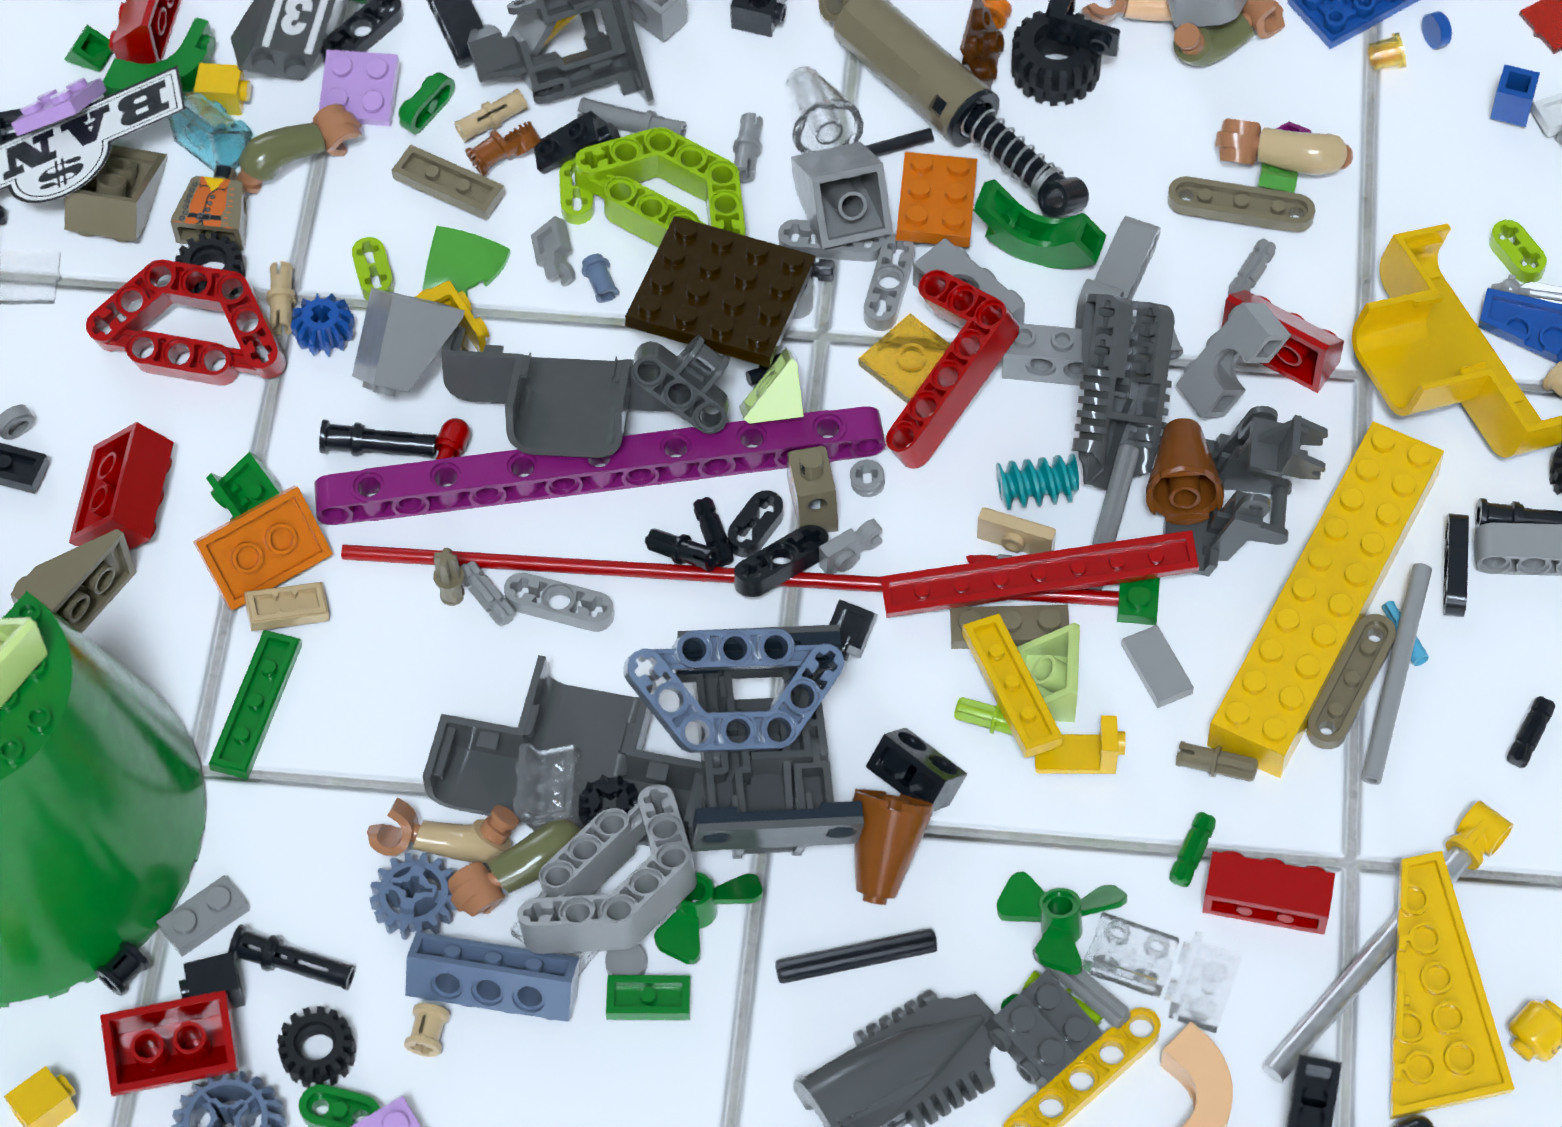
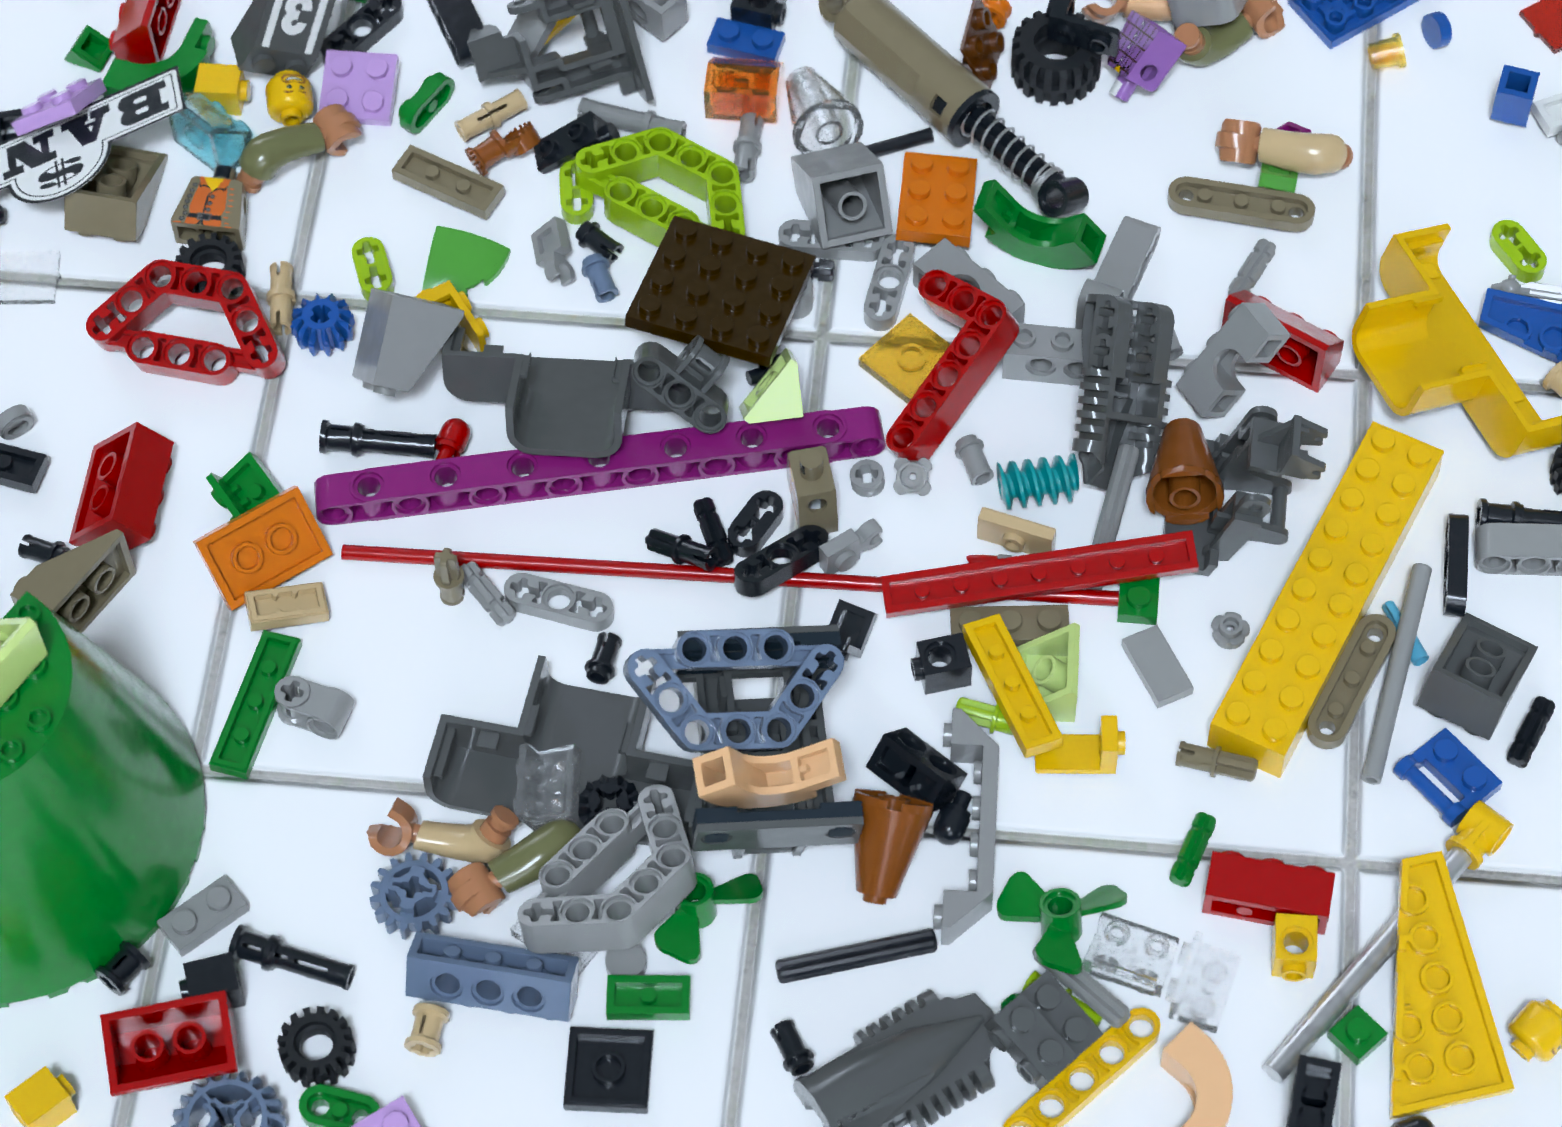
none -> black pin [18,534,71,563]
none -> yellow head [265,70,314,126]
none -> light grey piece [274,675,355,740]
none -> black tile [563,1027,654,1114]
none -> black pin [575,221,624,264]
none -> black pin [584,632,622,685]
none -> light nougat arch [692,738,846,808]
none -> clear orange slope [703,57,785,123]
none -> blue plate [707,17,786,68]
none -> black pin [769,1020,814,1076]
none -> light grey plate [893,457,932,496]
none -> black brick [910,632,972,695]
none -> light grey slope [933,708,999,945]
none -> black cylinder [933,790,972,845]
none -> light grey pin [955,434,994,486]
none -> medium lavender torso [1107,10,1187,102]
none -> light grey plate [1211,612,1250,649]
none -> yellow brick [1271,913,1318,982]
none -> green plate [1327,1005,1388,1066]
none -> blue plate [1393,727,1503,828]
none -> dark grey slope [1416,612,1538,741]

